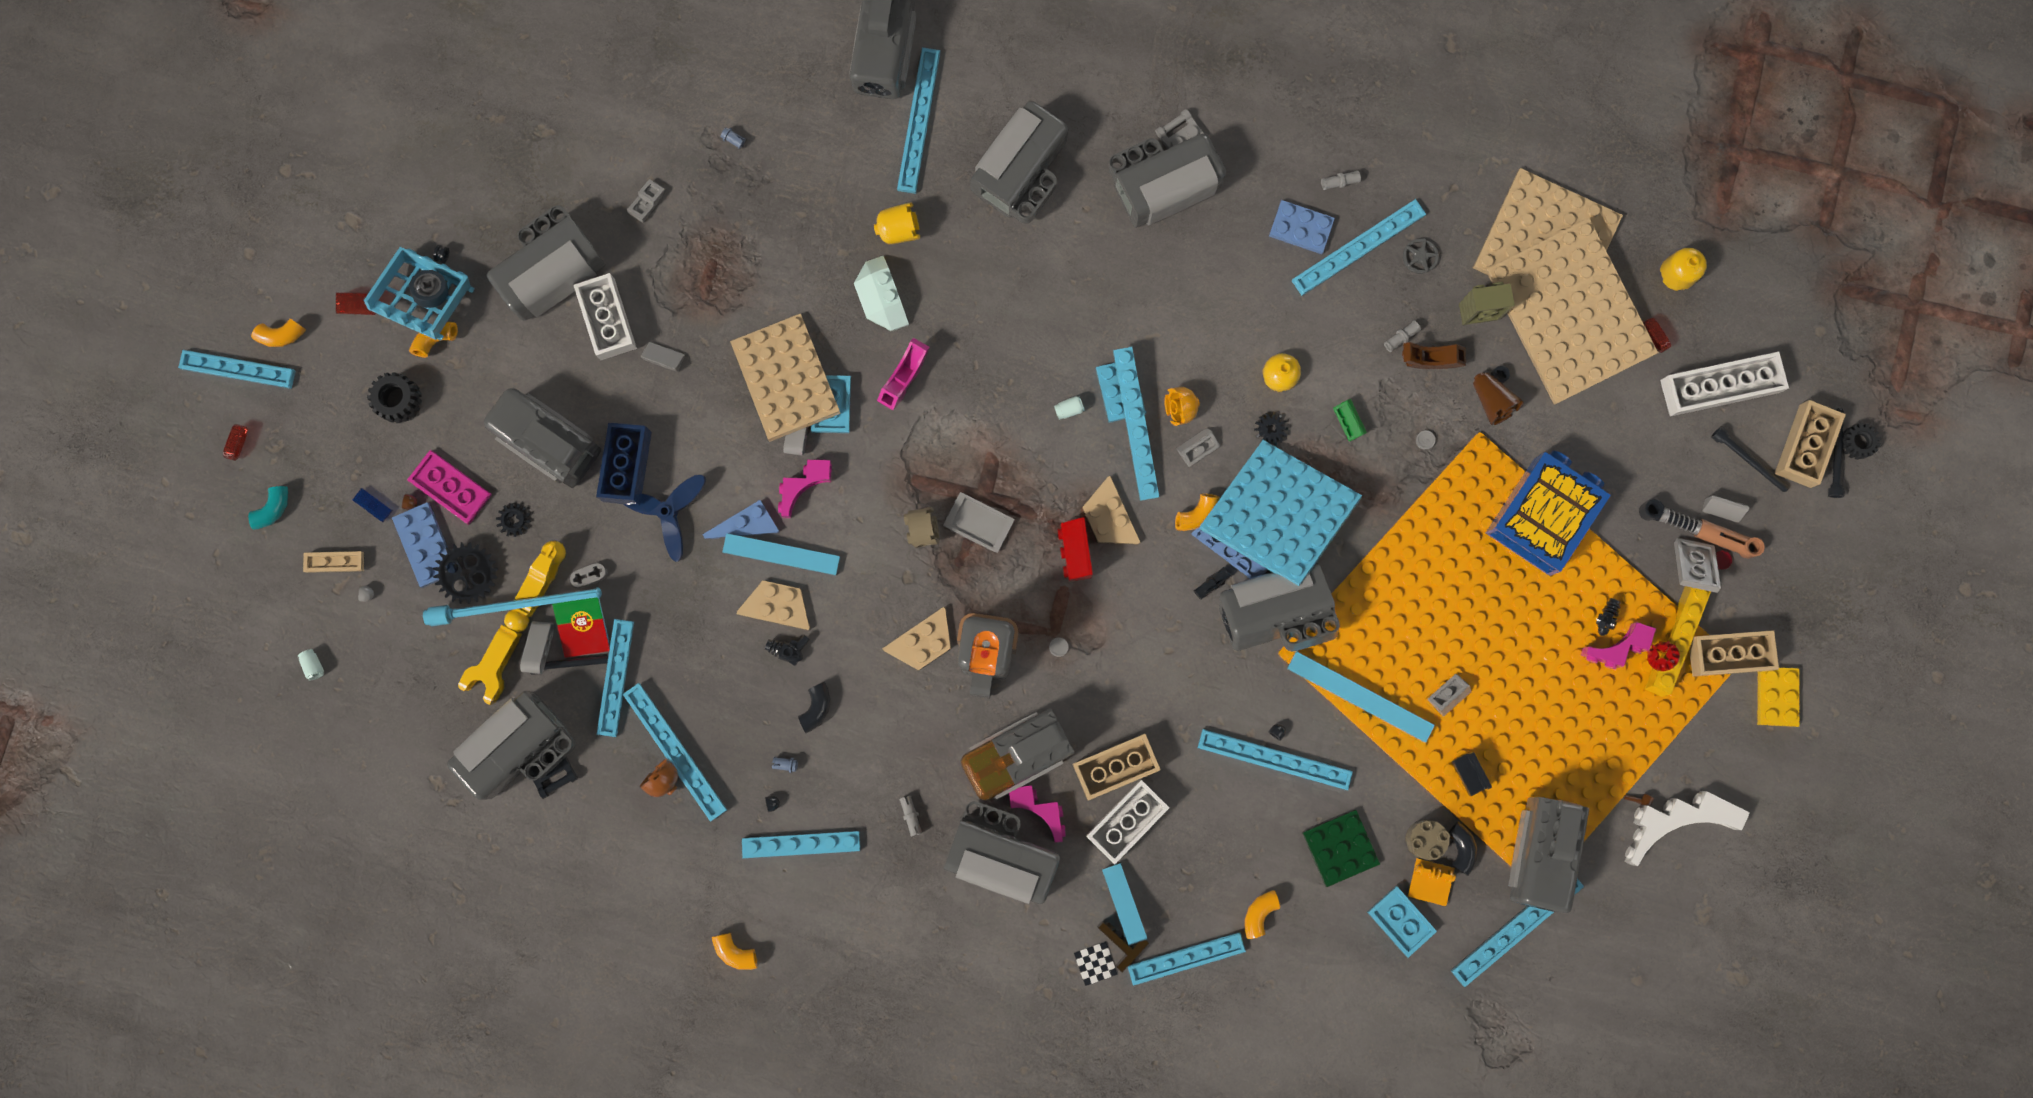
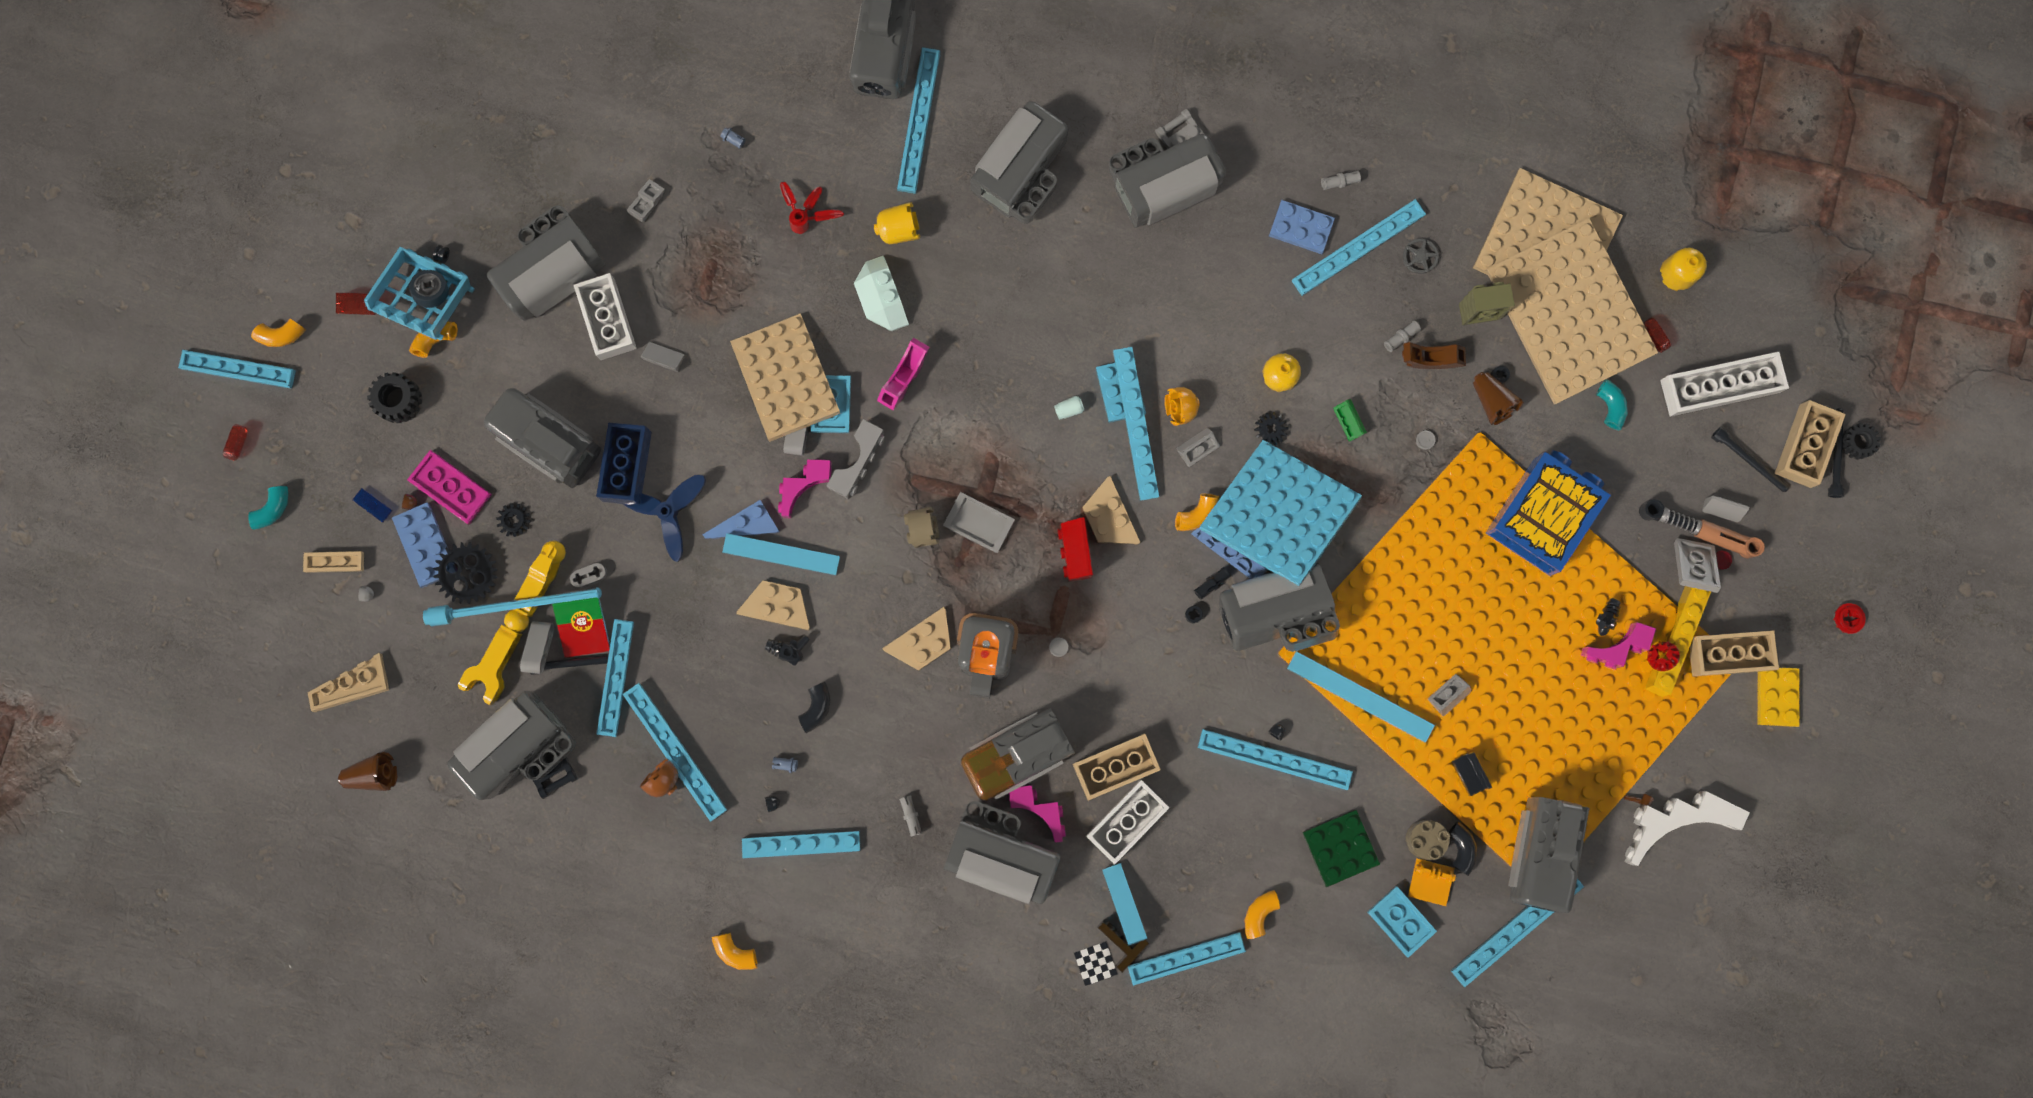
light aqua piece [298,649,324,681] -> none
none -> tan wing [308,653,389,712]
none -> reddish brown cone [338,752,398,791]
none -> red plant [780,182,844,234]
none -> light grey arch [827,419,885,499]
none -> black bush [1185,606,1203,624]
none -> teal cylinder [1596,379,1628,430]
none -> red gear [1833,603,1866,634]

